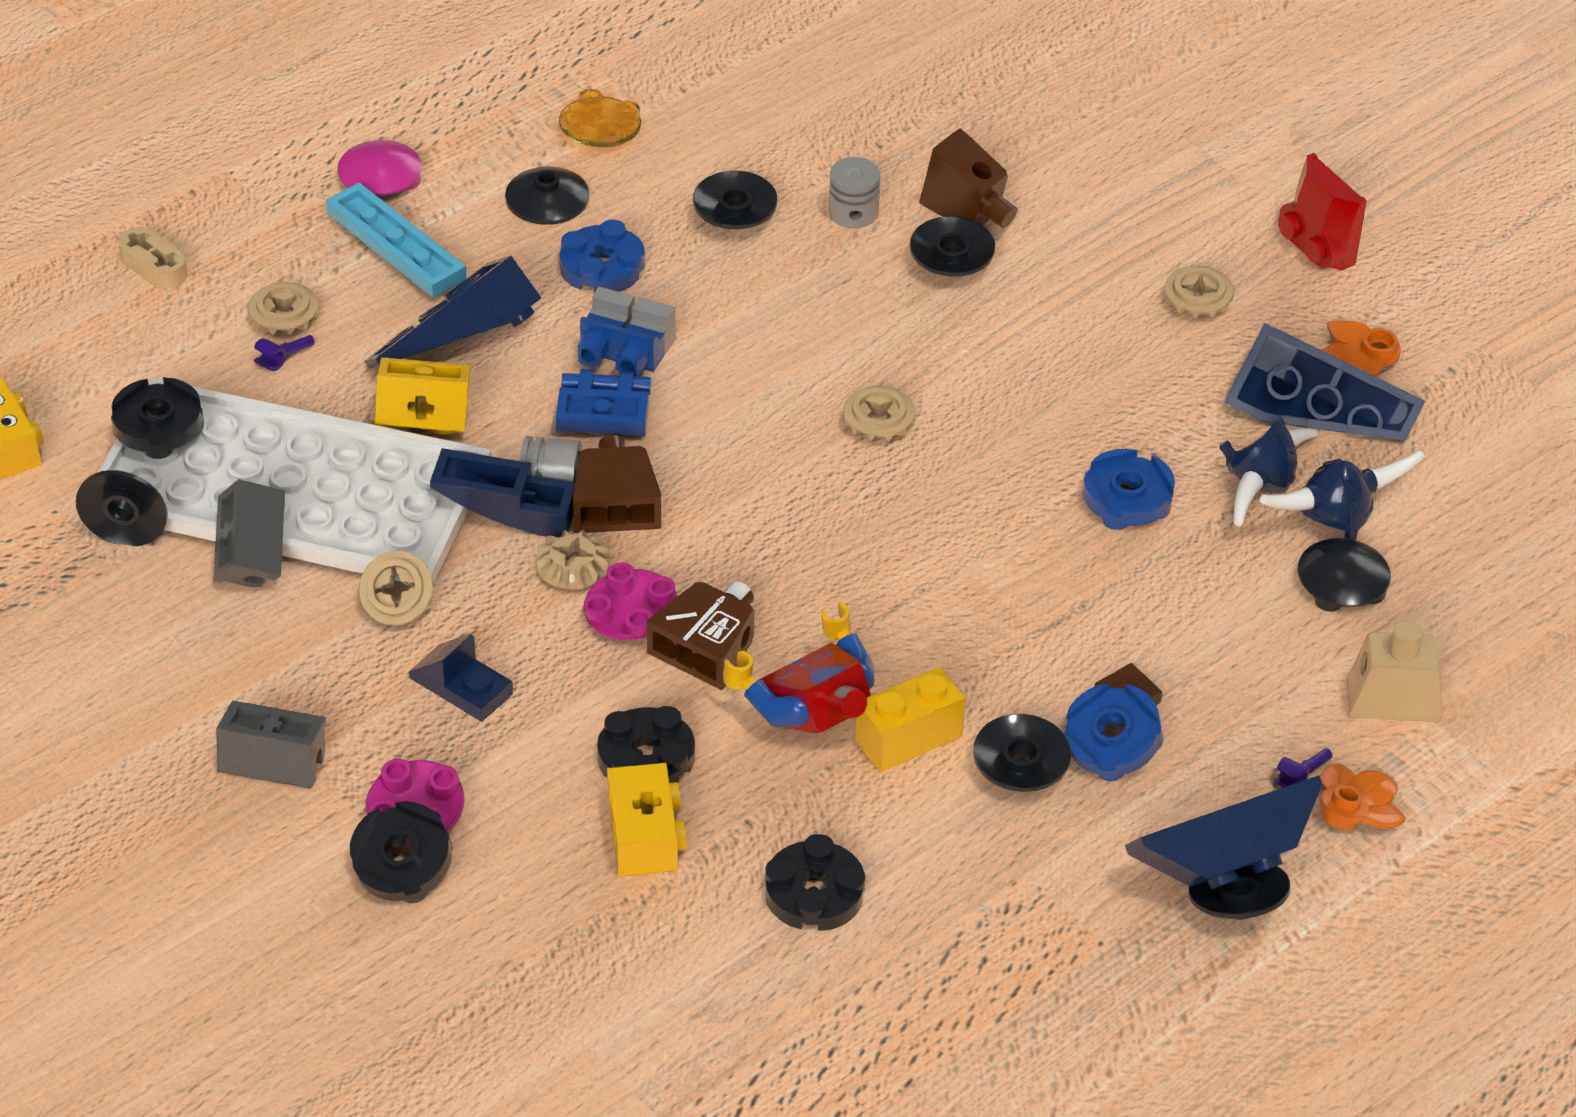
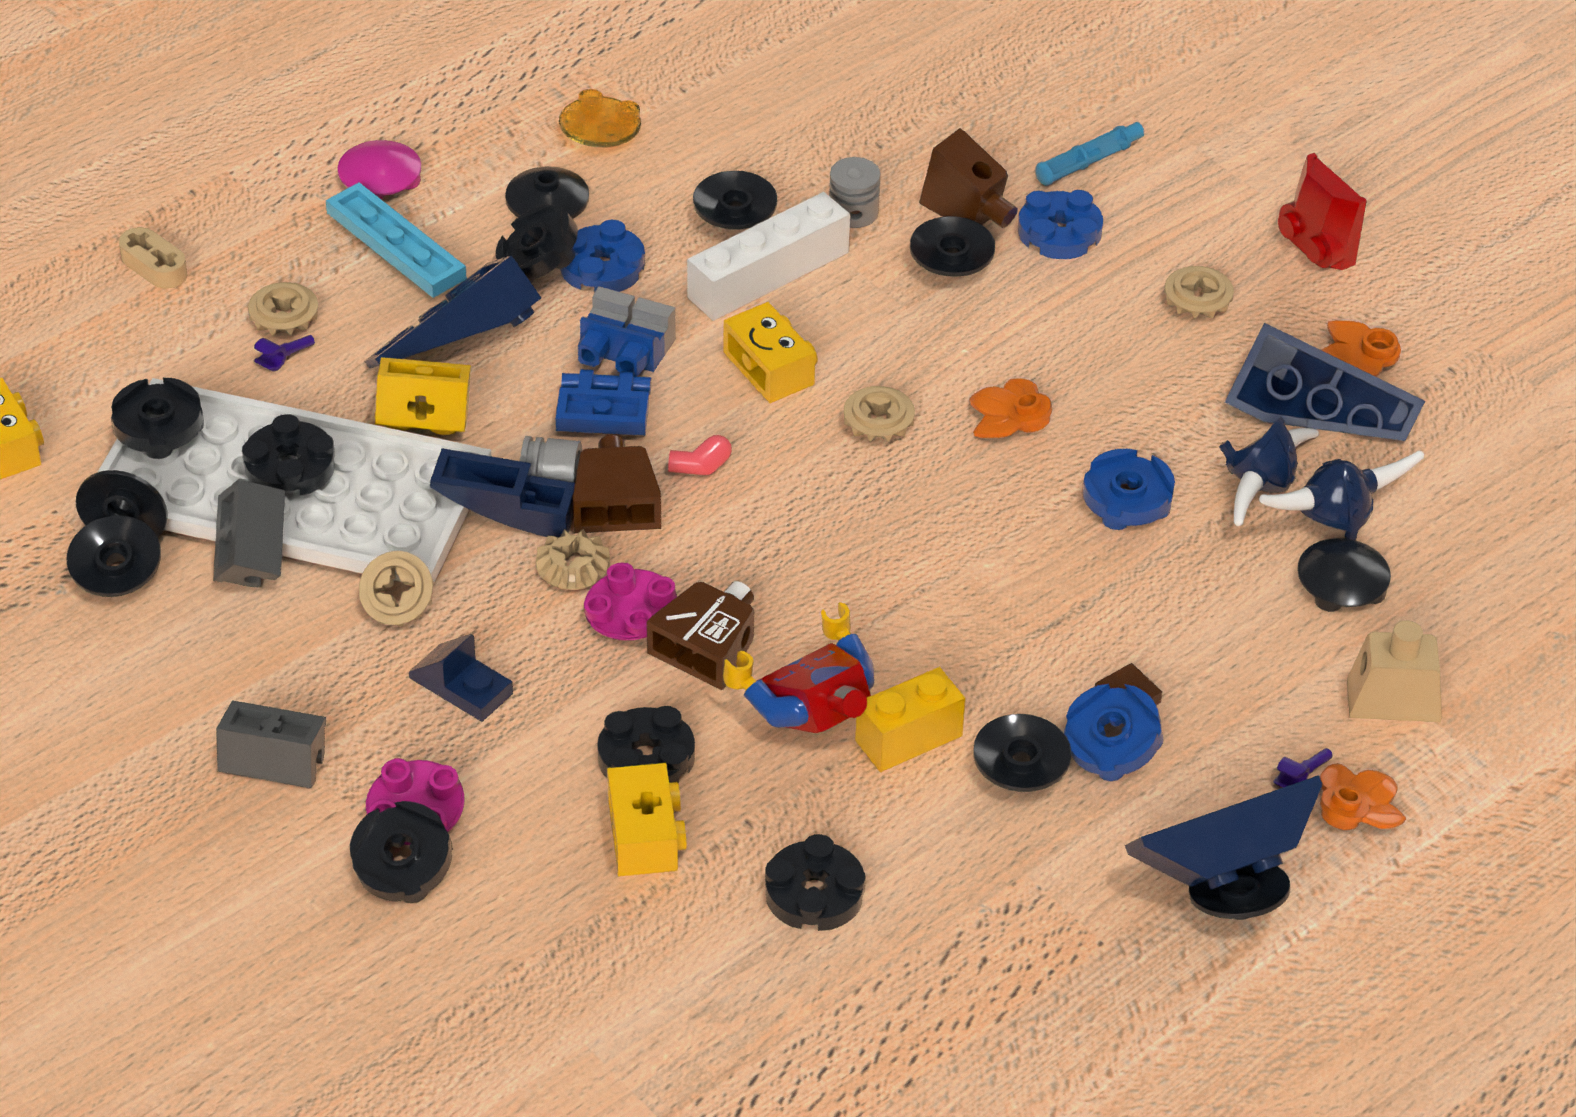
none -> black dish [66,515,161,597]
none -> black plate [242,414,335,496]
none -> black plate [496,204,578,283]
none -> coral arm [668,435,732,475]
none -> white brick [687,192,850,321]
none -> yellow brick [723,302,818,403]
none -> orange plate [969,378,1053,438]
none -> blue plate [1018,190,1103,259]
none -> dark azure piece [1035,122,1144,186]

